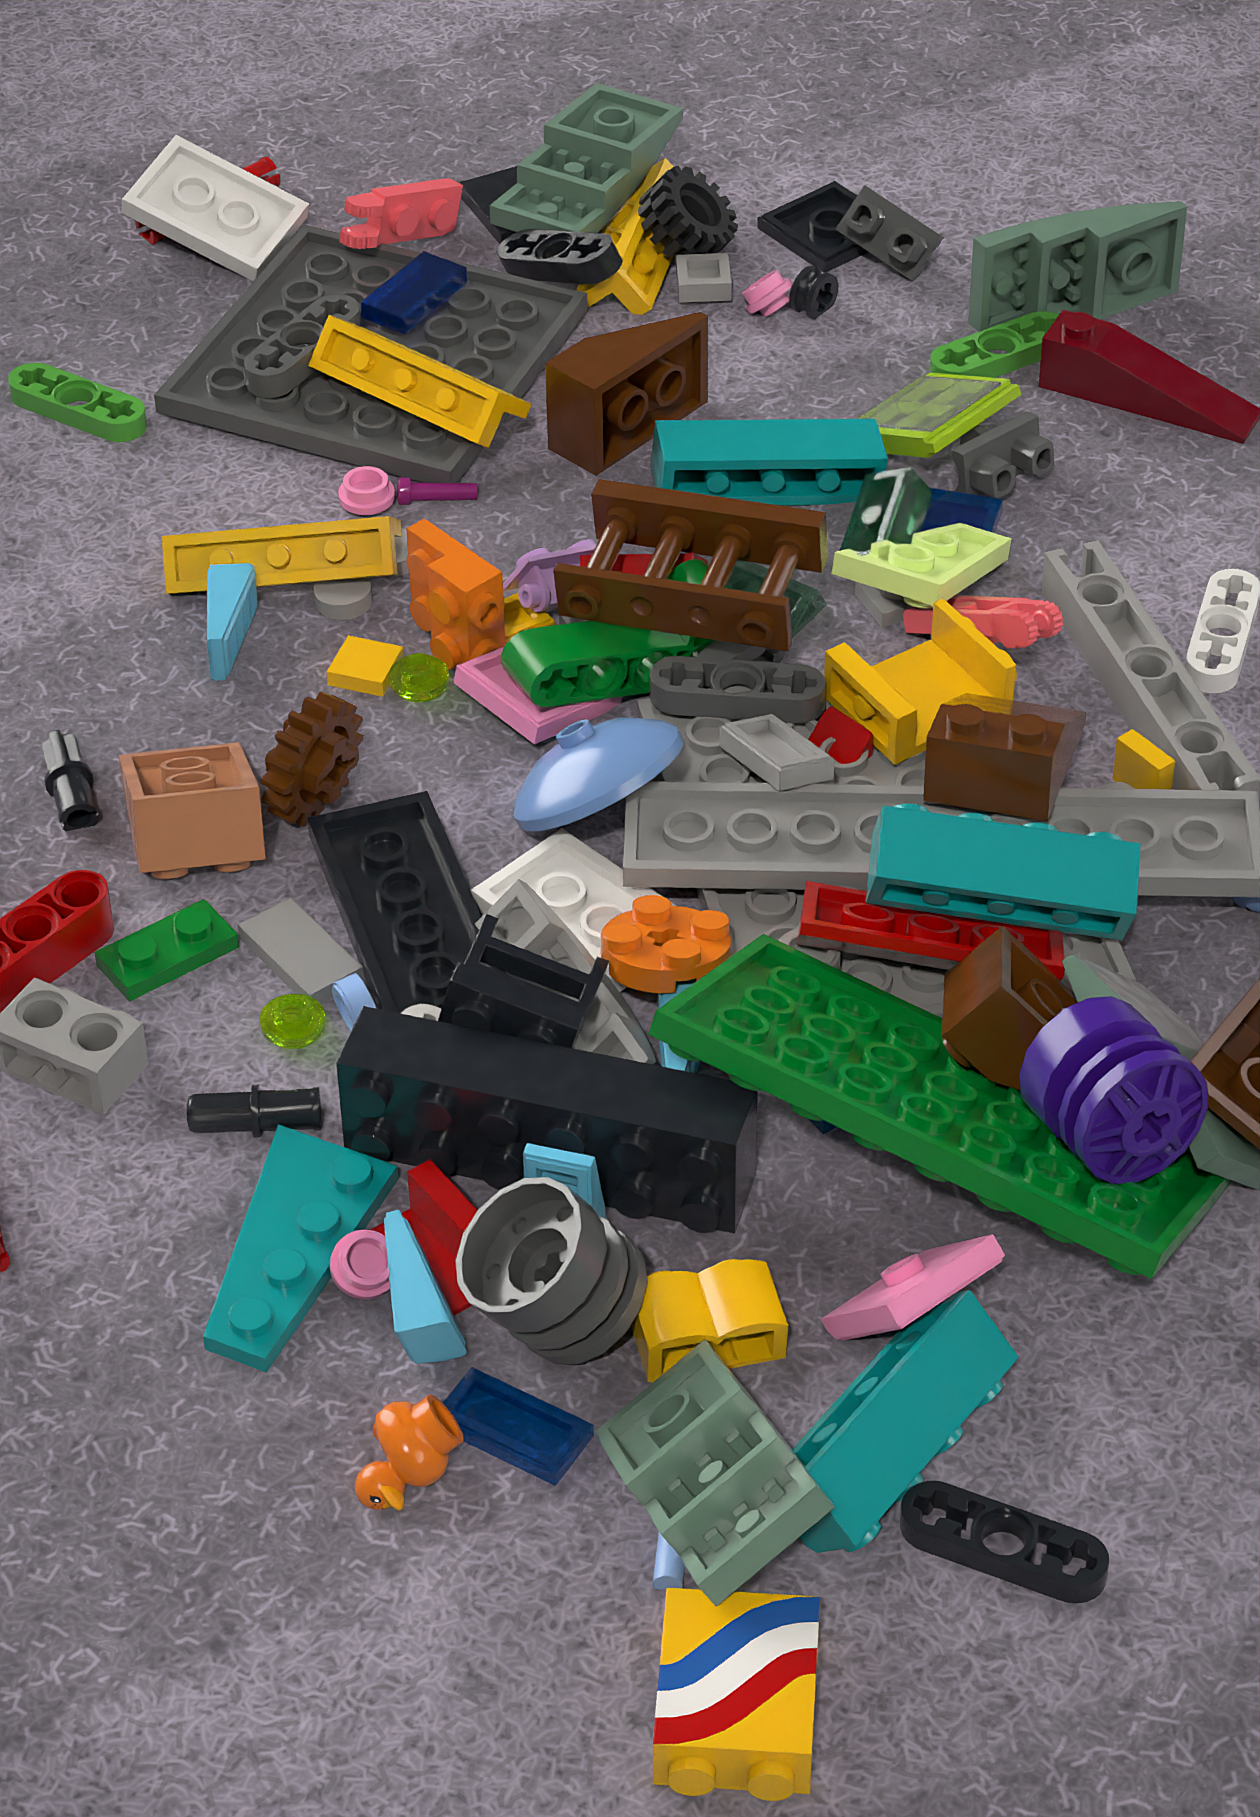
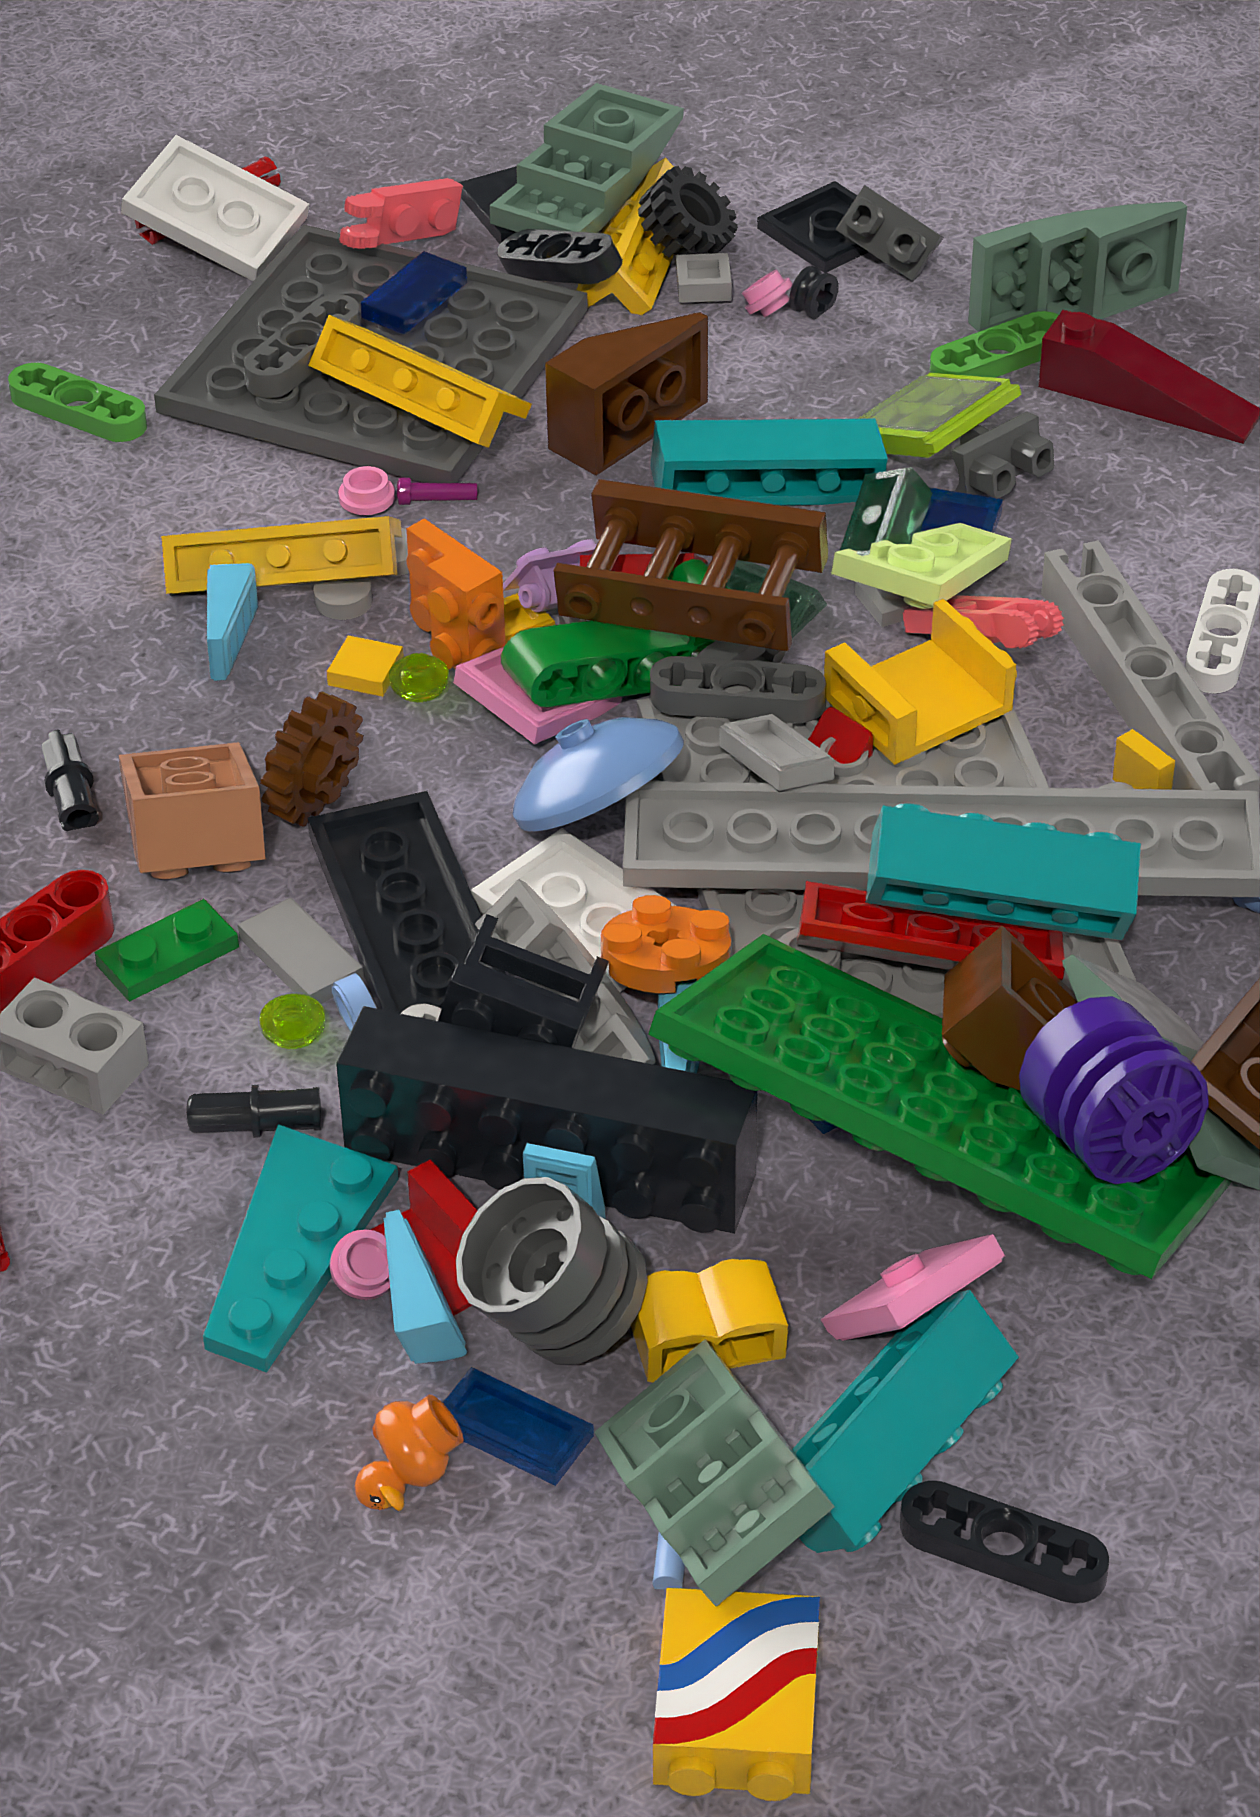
reddish brown slope [923,693,1086,821] -> none

